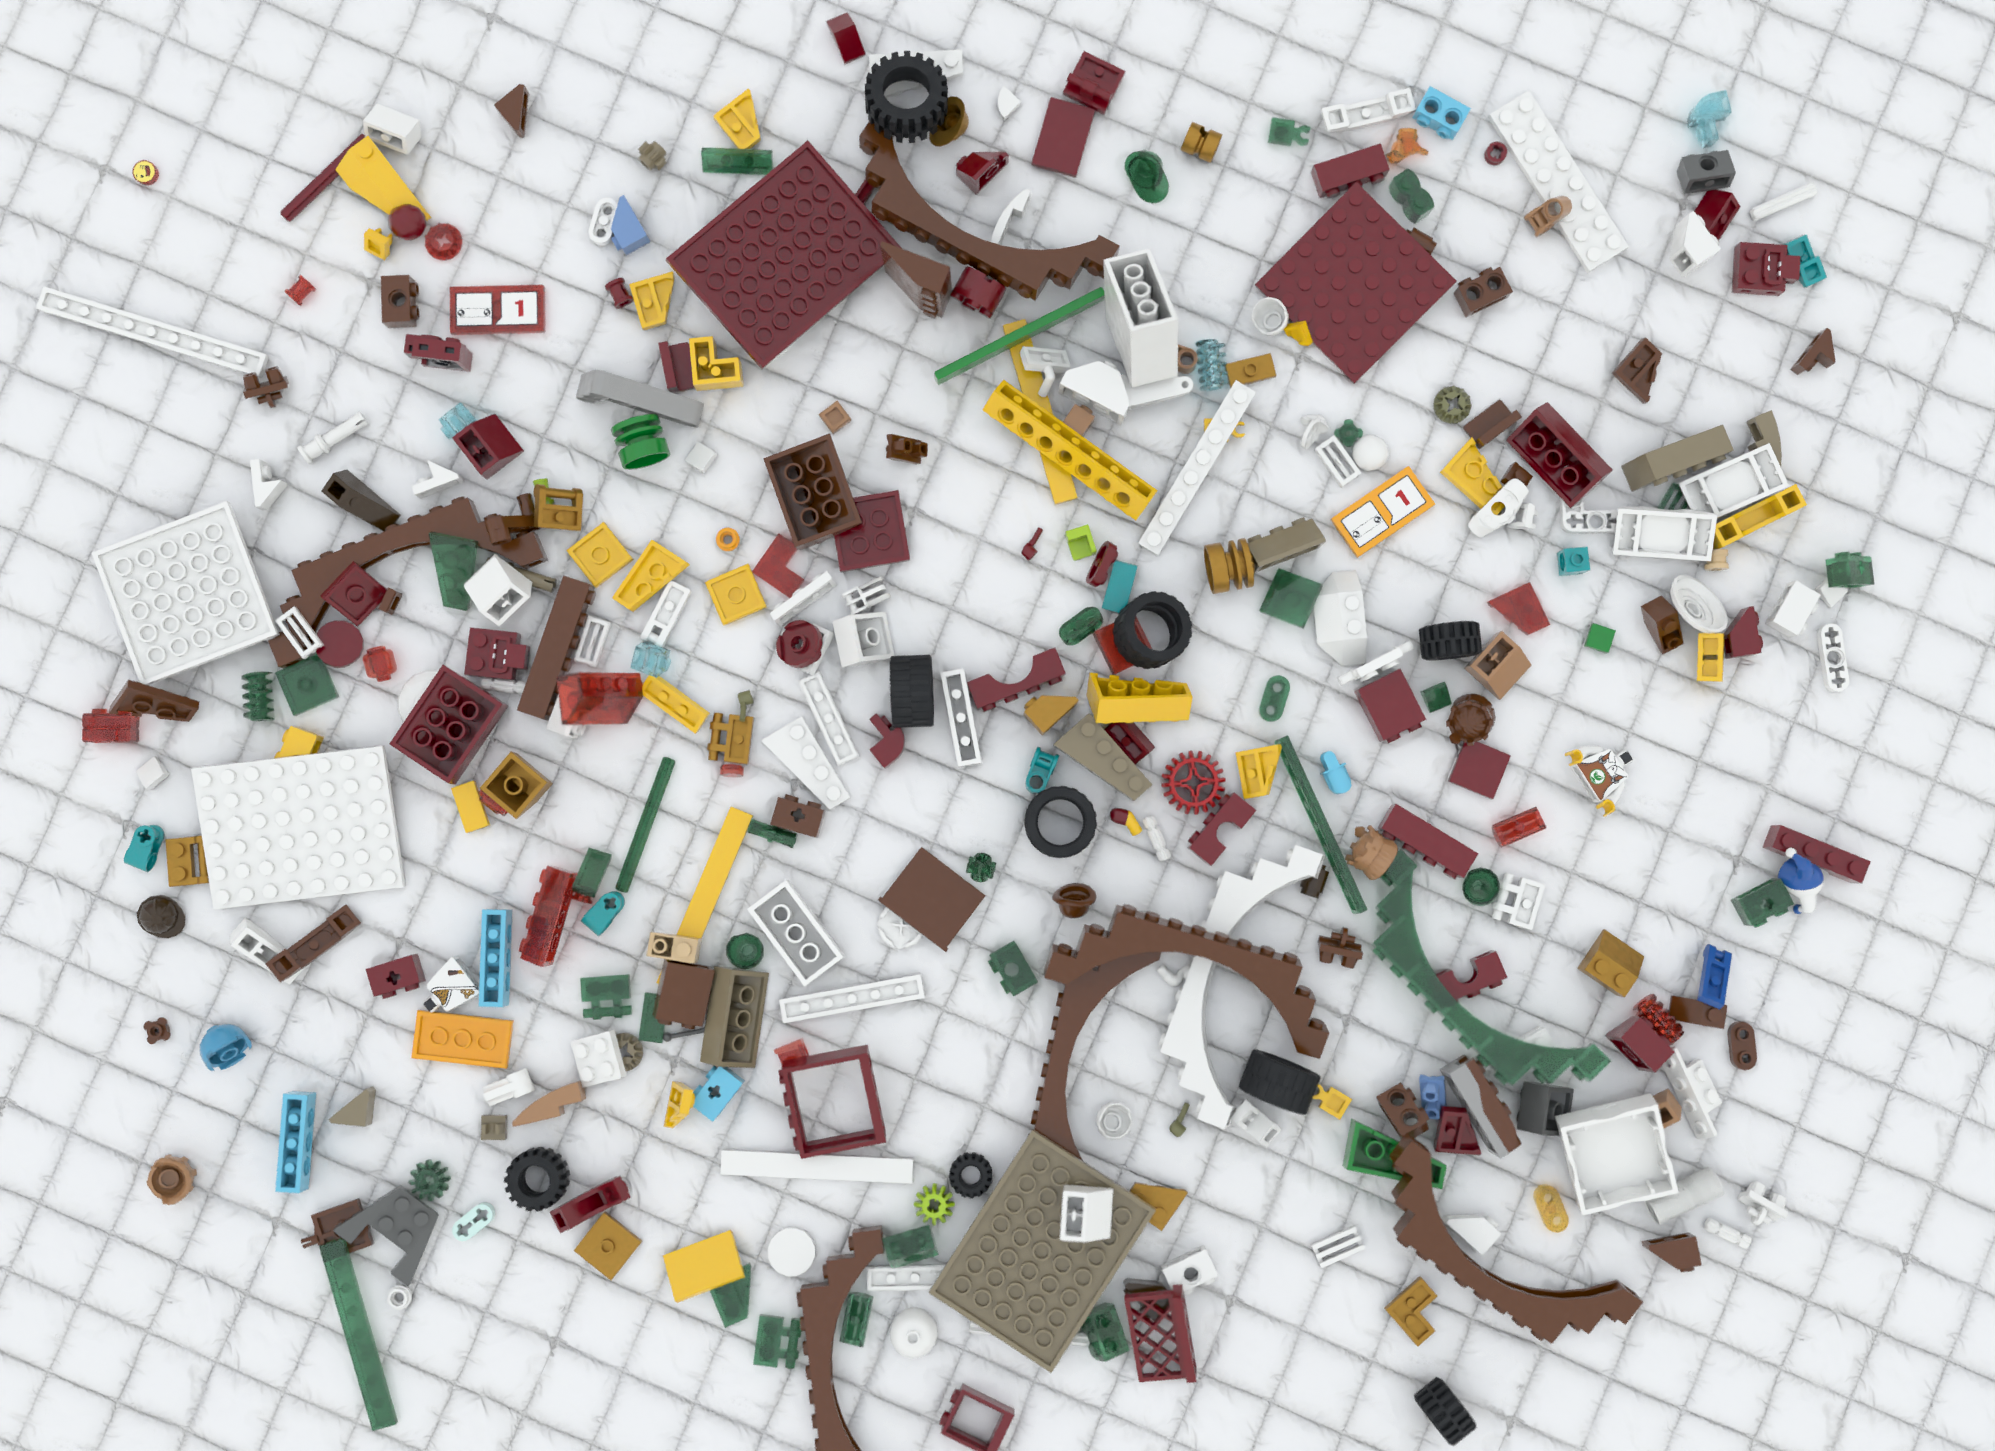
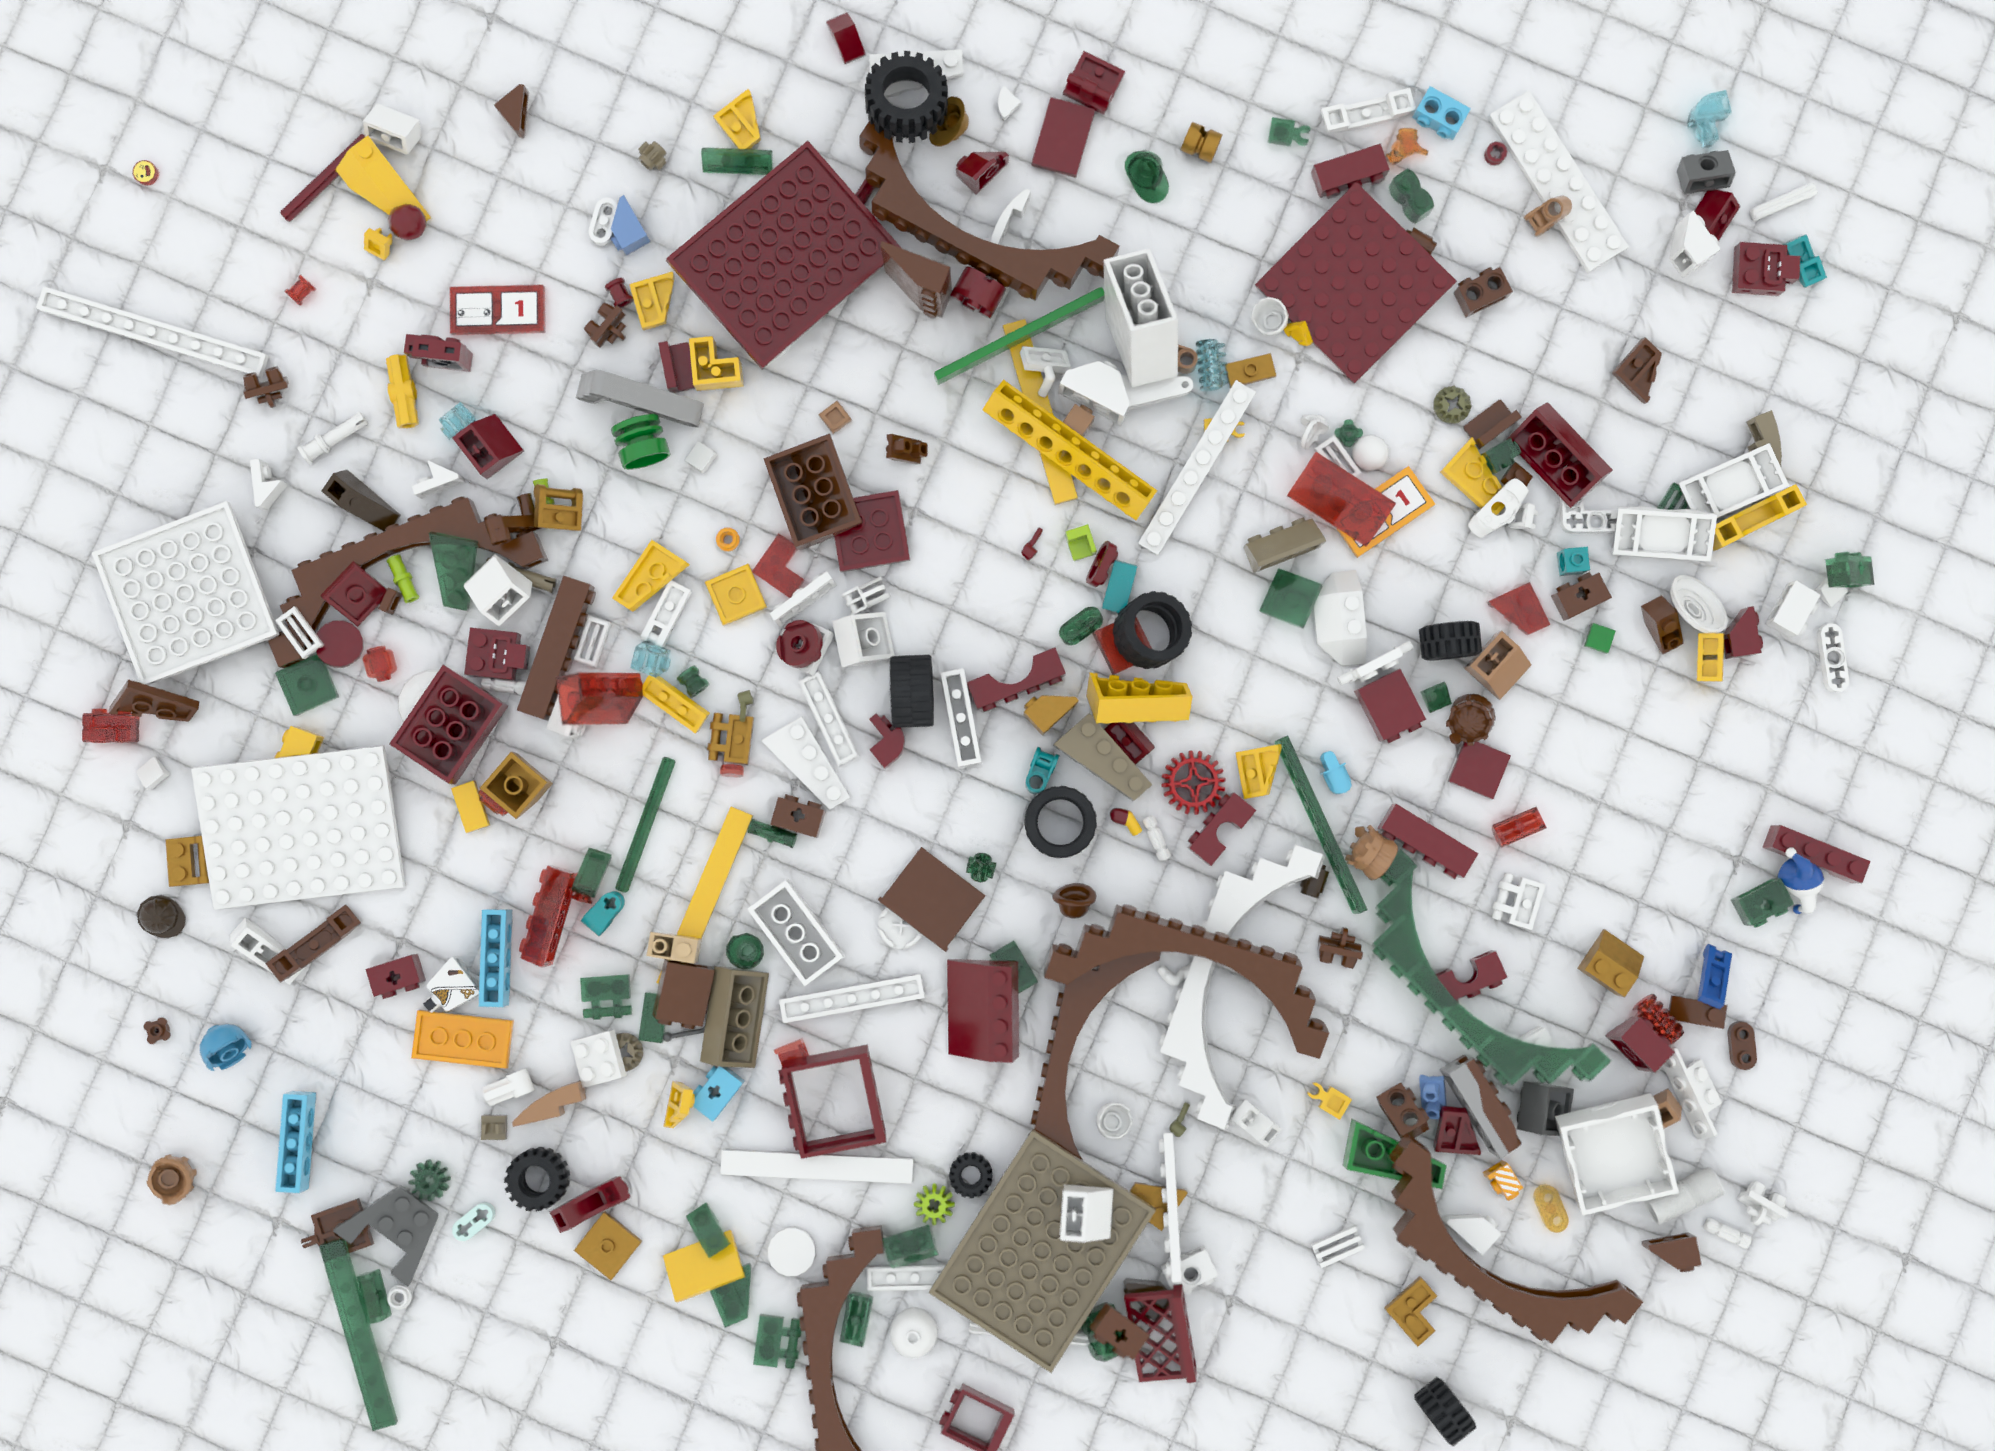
teal piece [124,825,165,872] -> none
clear green piece [241,672,275,721] -> none
dark tan slope [328,1086,376,1127] -> none
reddish brown brick [381,275,420,328] -> none
clear red gear [425,223,463,260] -> none
yellow tile [566,522,634,588] -> none
pearl gold wheel [1204,538,1255,594] -> none
black tyre [1239,1049,1321,1115] -> none
clear green plate [1258,675,1290,722] -> none
clear green hair [1462,867,1500,907] -> none
torso [1565,746,1633,817] -> none
dark tan wedge [1621,424,1734,492] -> none
tan wheel [1704,549,1729,571] -> none
reddish brown slope [1790,328,1835,375] -> none
none -> clear green brick [357,1269,392,1324]
none -> yellow piece [386,354,419,429]
none -> lime pin [386,555,419,603]
none -> reddish brown hips [584,302,626,348]
none -> clear green wheel [677,665,710,698]
none -> clear green slope [686,1202,731,1258]
none -> dark red slope [947,959,1019,1063]
none -> reddish brown brick [1089,1303,1150,1360]
none -> white plate [1159,1133,1182,1283]
none -> clear red slope [1287,452,1396,547]
none -> clear green brick [1481,438,1521,474]
none -> light orange brick [1482,1160,1523,1201]
none -> reddish brown brick [1551,572,1612,621]

